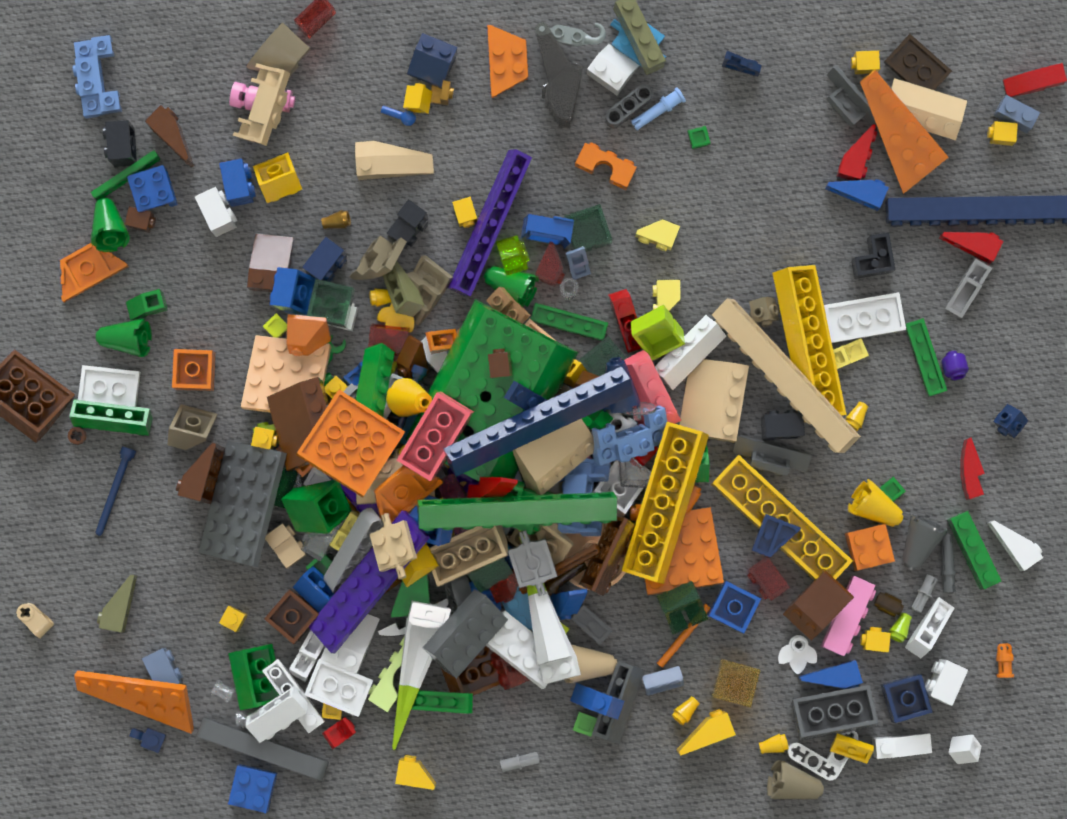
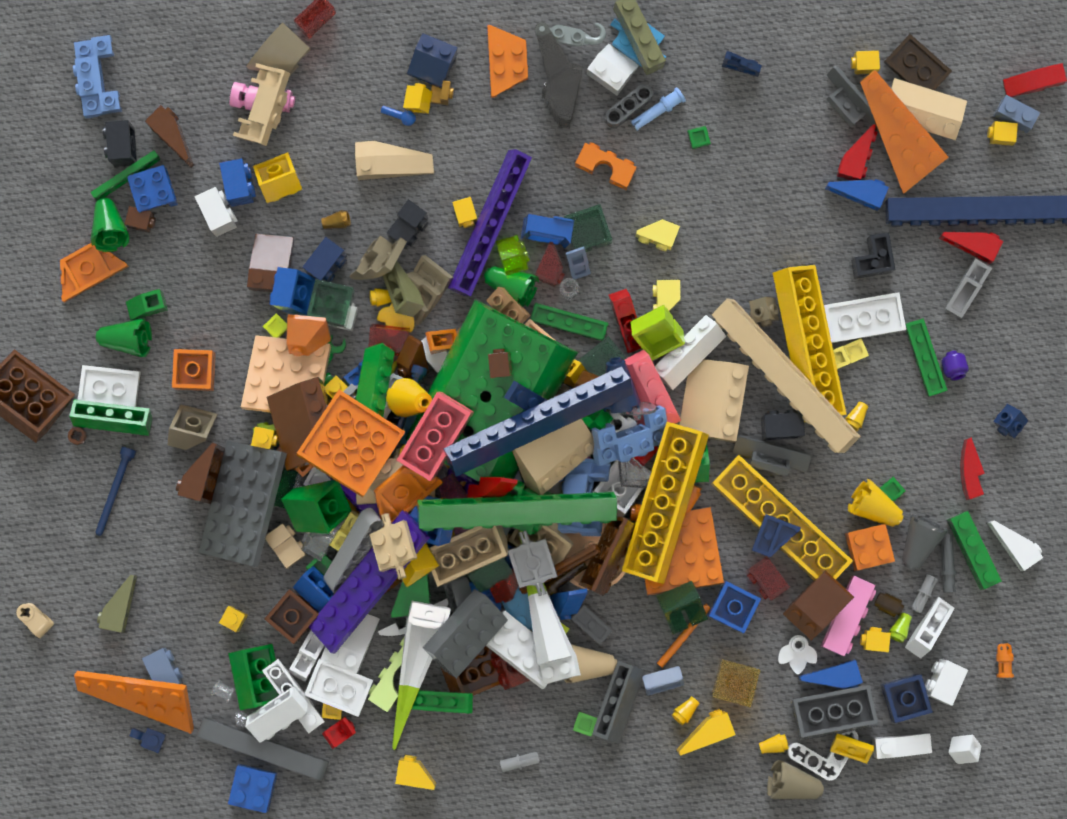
blue slope [570,683,624,719] -> none

